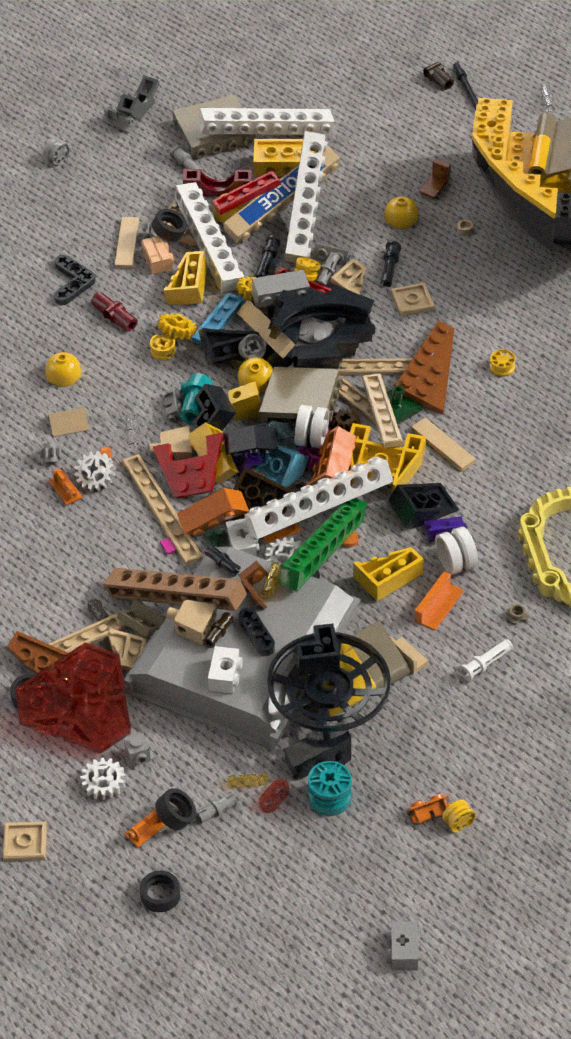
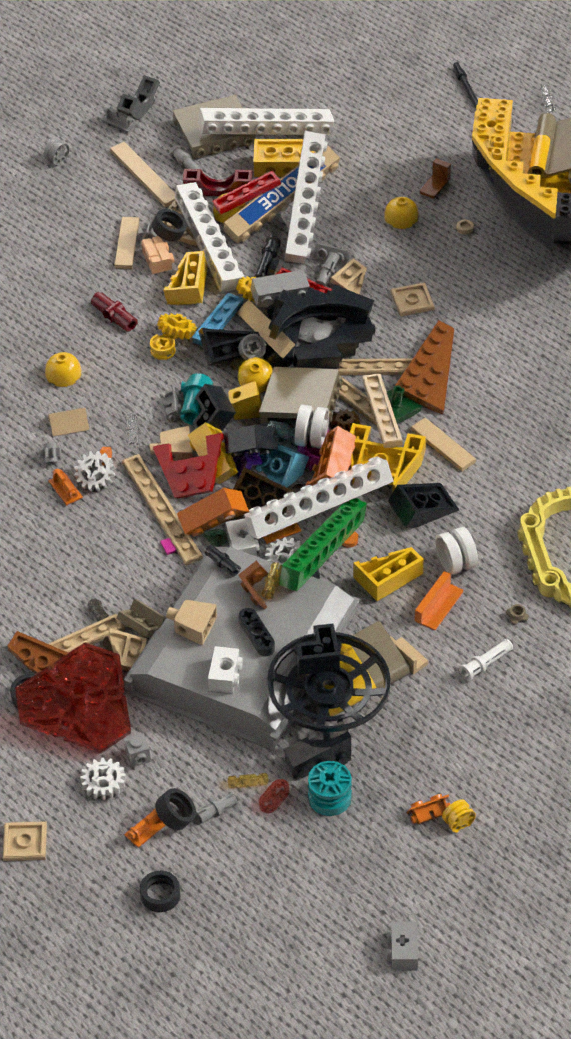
black beam [54,255,96,305] -> none
medium nougat brick [103,568,247,611] -> none
dark brown pin [203,612,234,648] -> none
yellow wheel [294,258,321,281] -> none
black pin [380,241,401,287] -> none
dark brown piece [423,62,454,90] -> none
dark purple bracket [424,516,467,542] -> none
yellow wheel [489,349,516,377] -> none
none -> tan tile [110,142,176,207]

